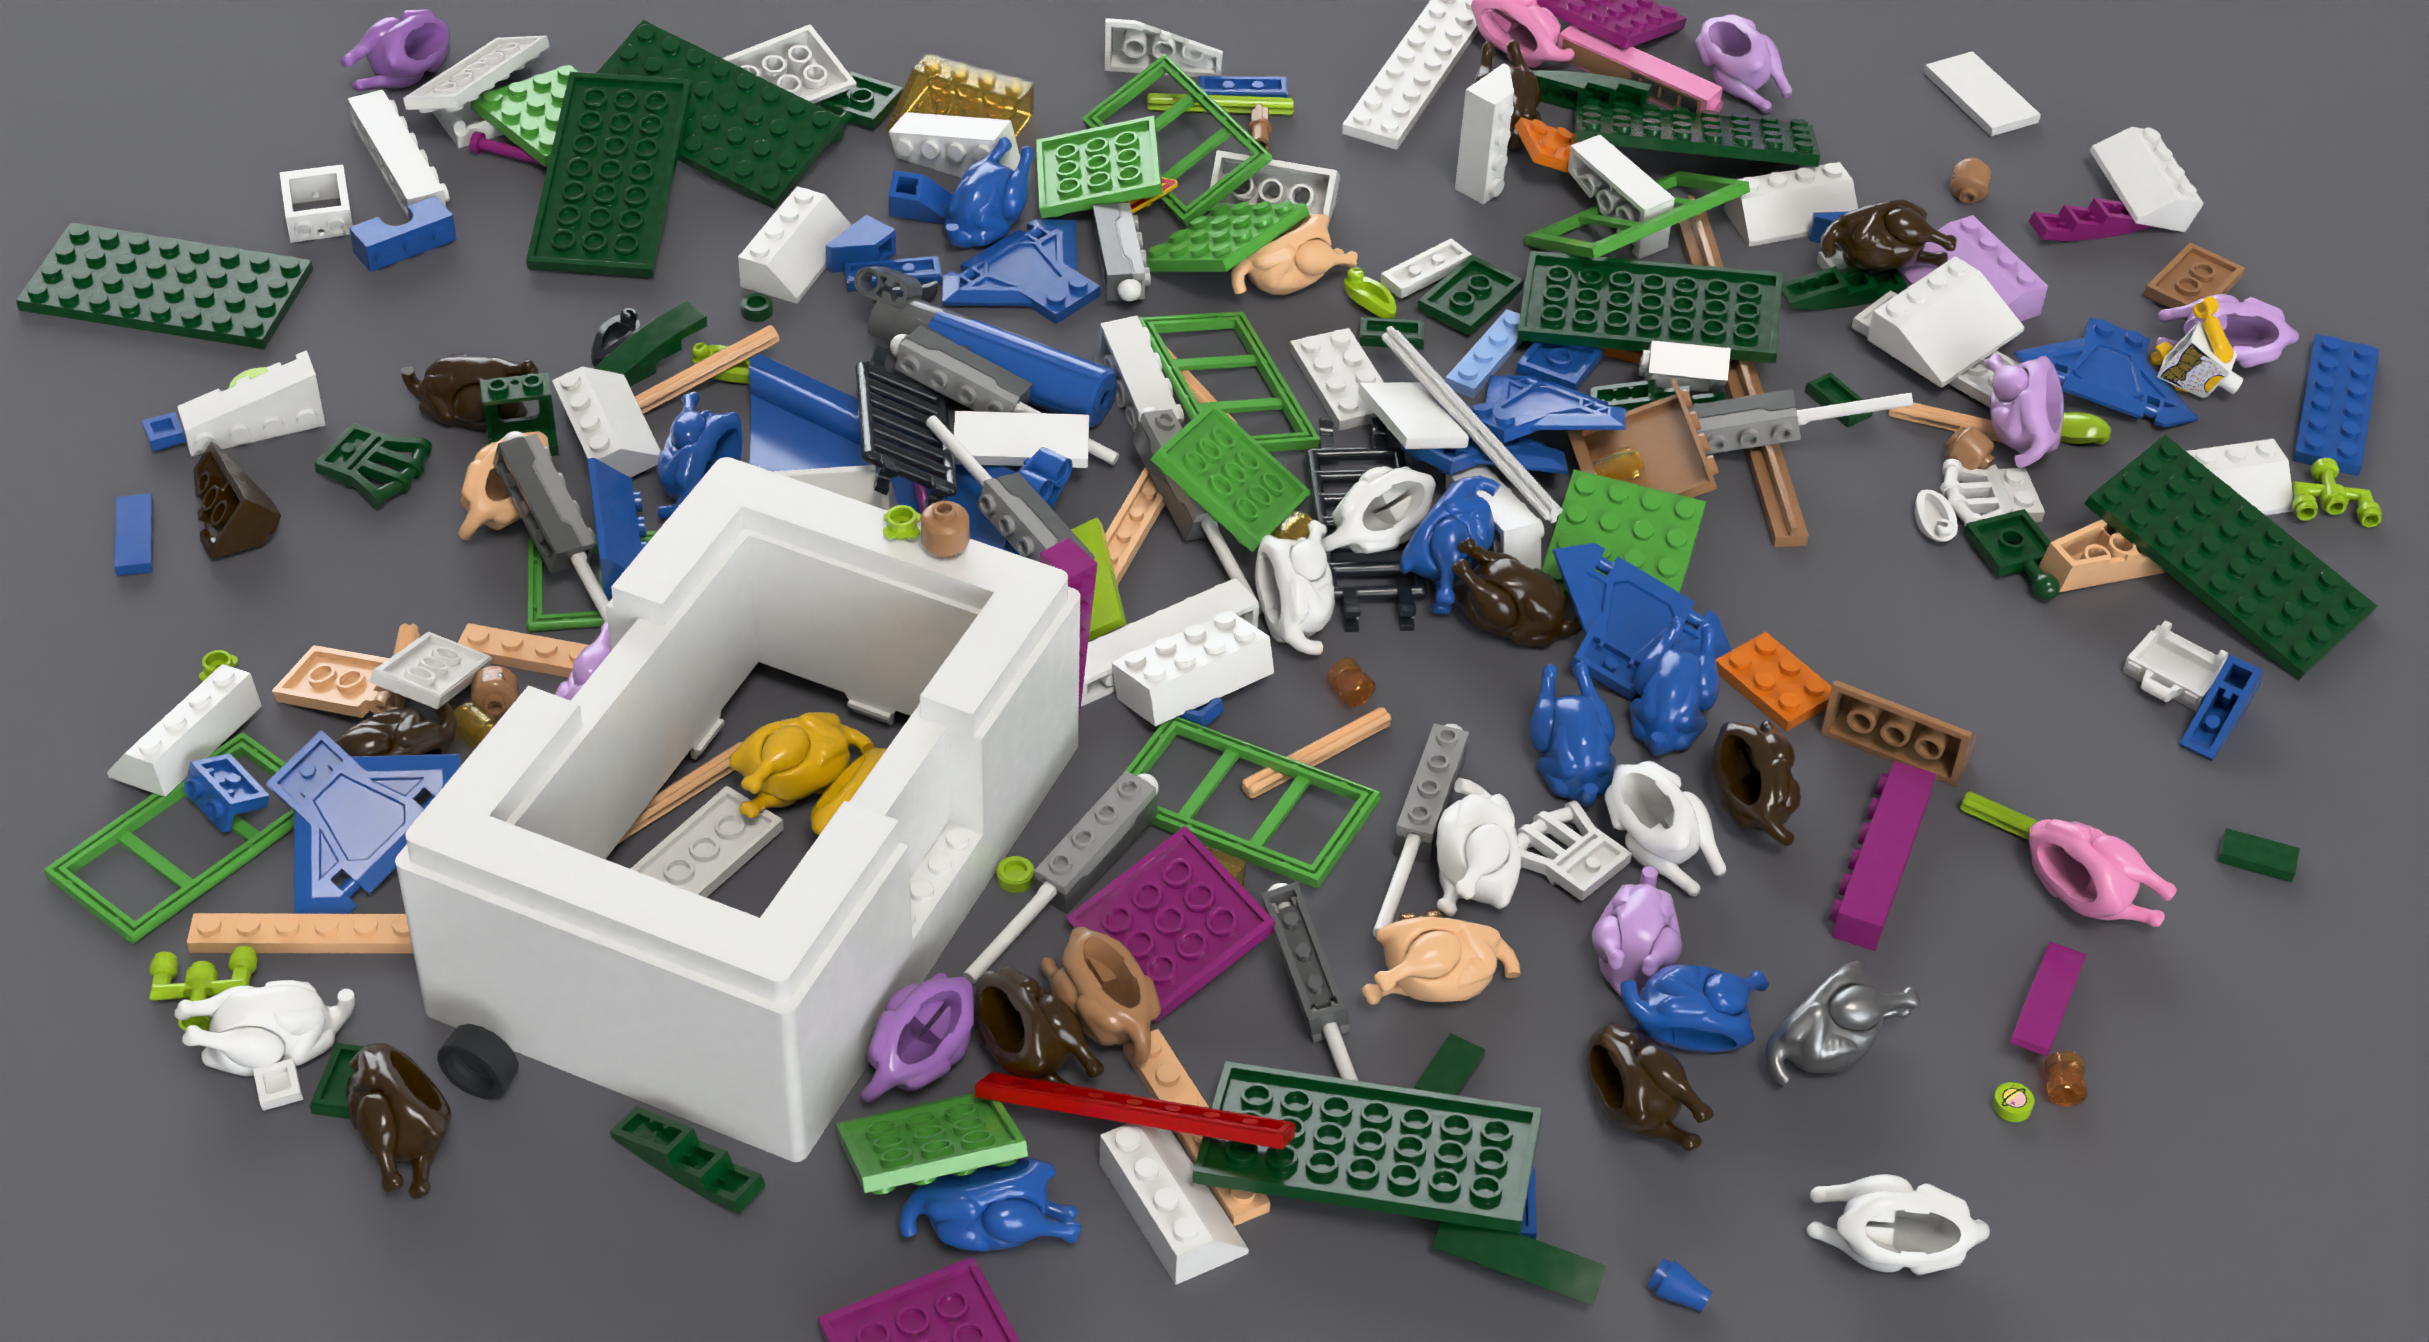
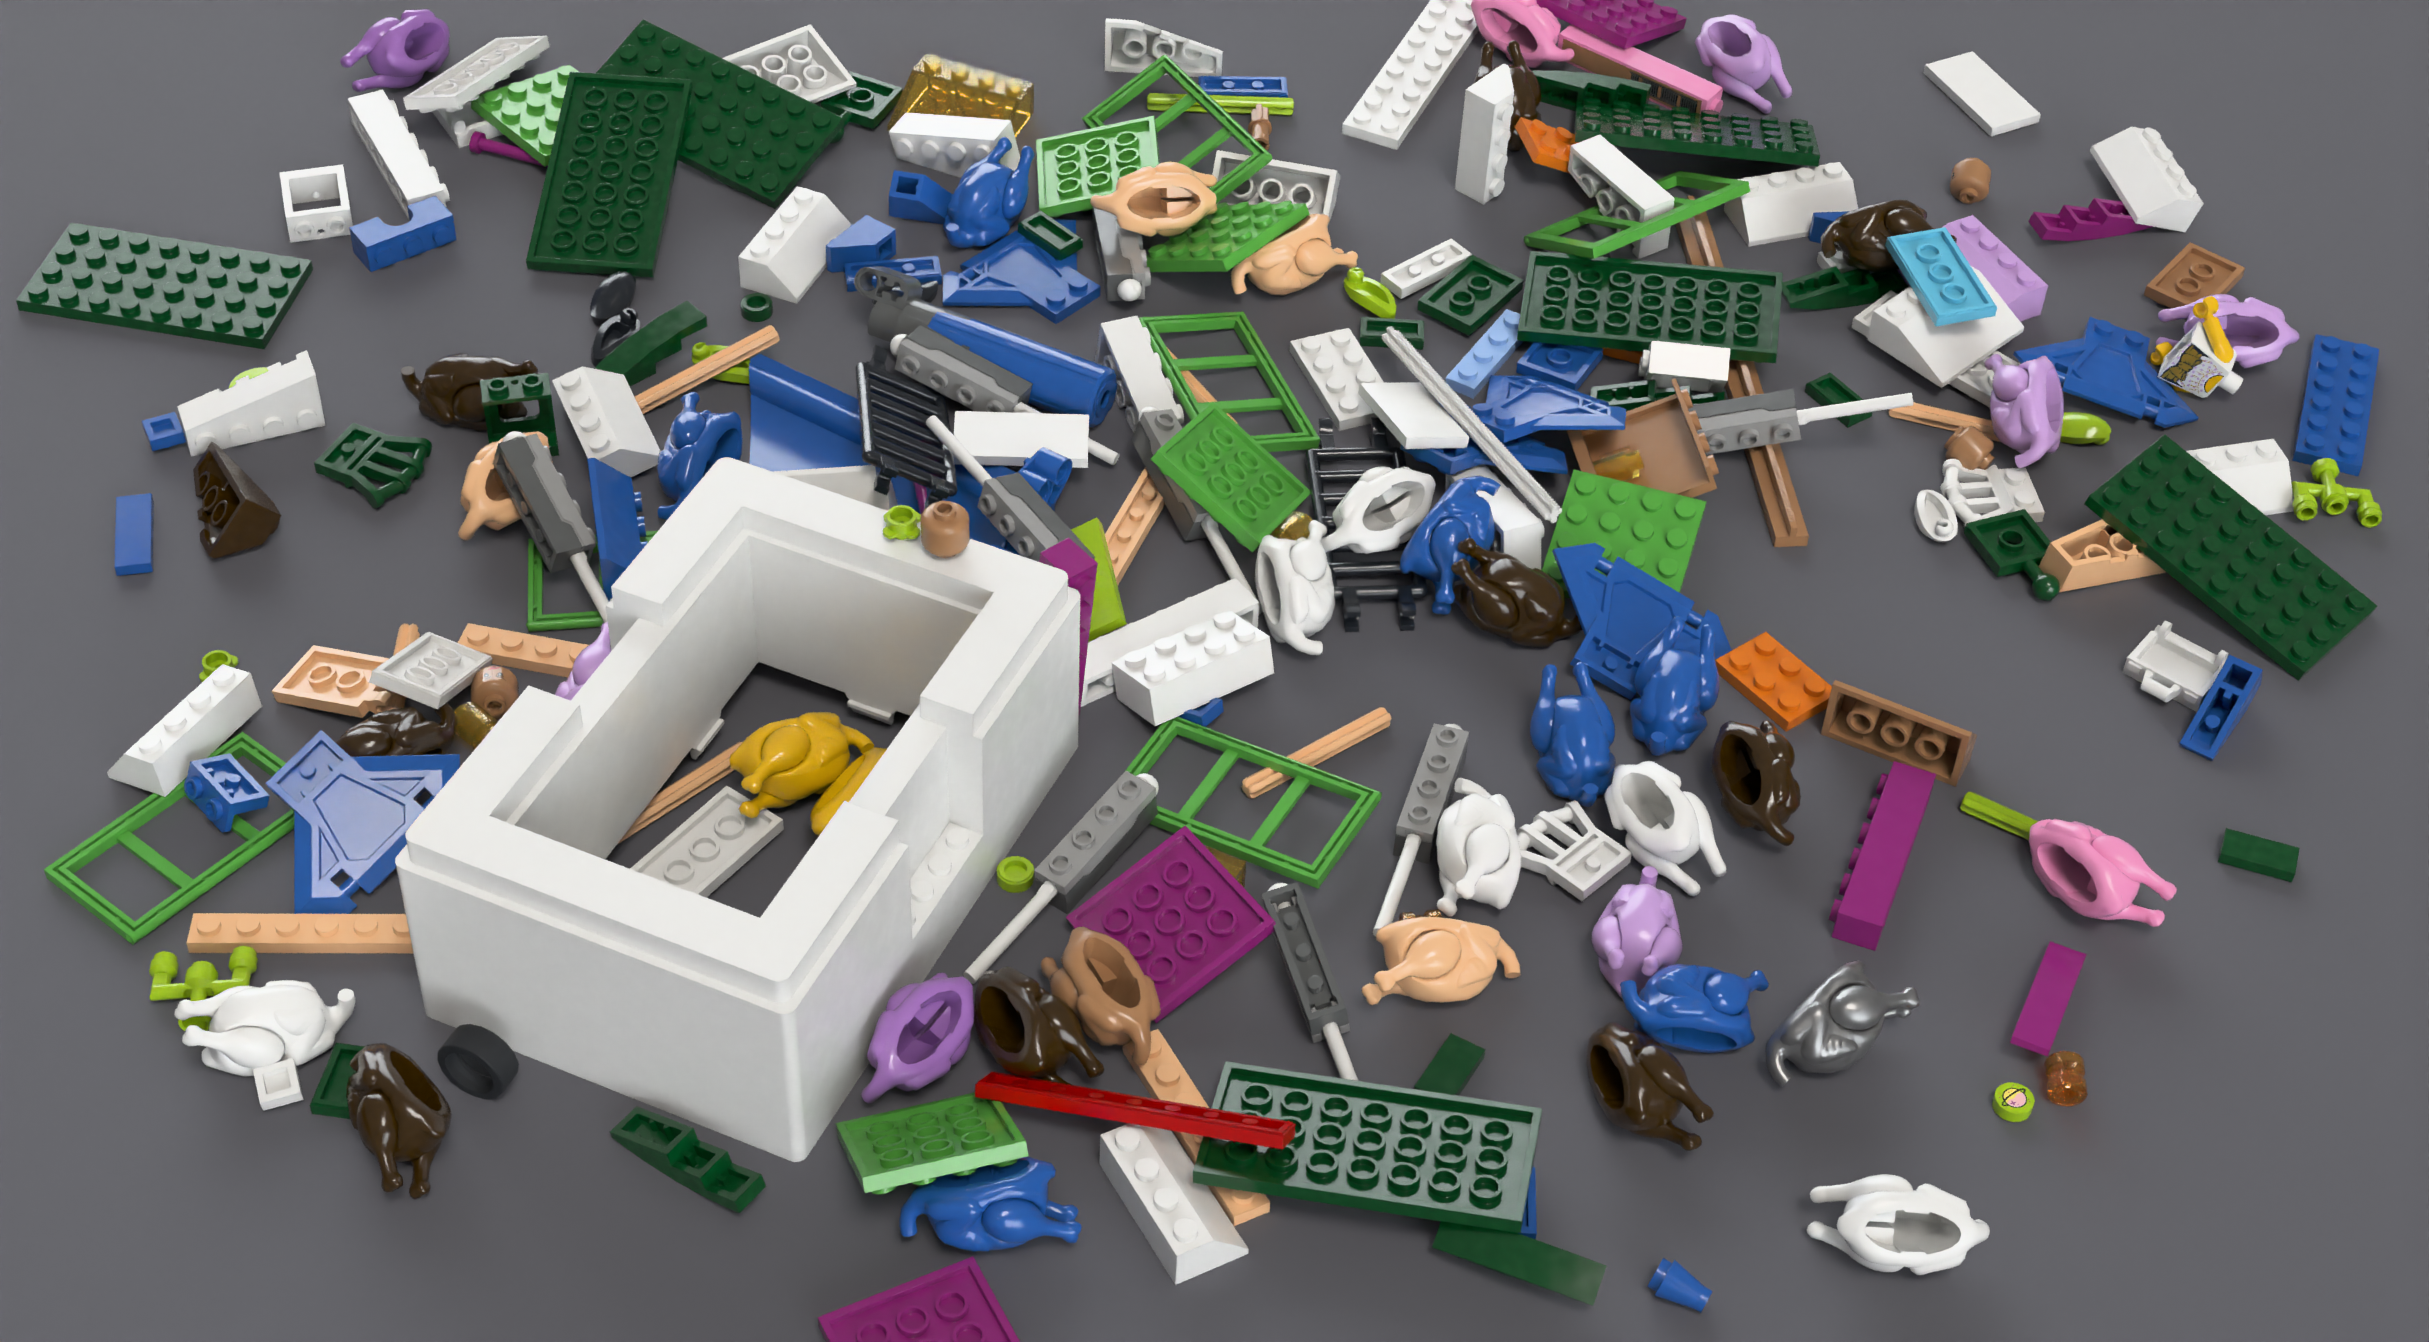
clear orange wheel [1327,657,1376,707] -> none
none -> black arm [590,272,636,326]
none -> dark green tile [1018,211,1083,261]
none -> light nougat piece [1090,162,1218,237]
none -> medium azure tile [1885,227,1997,326]

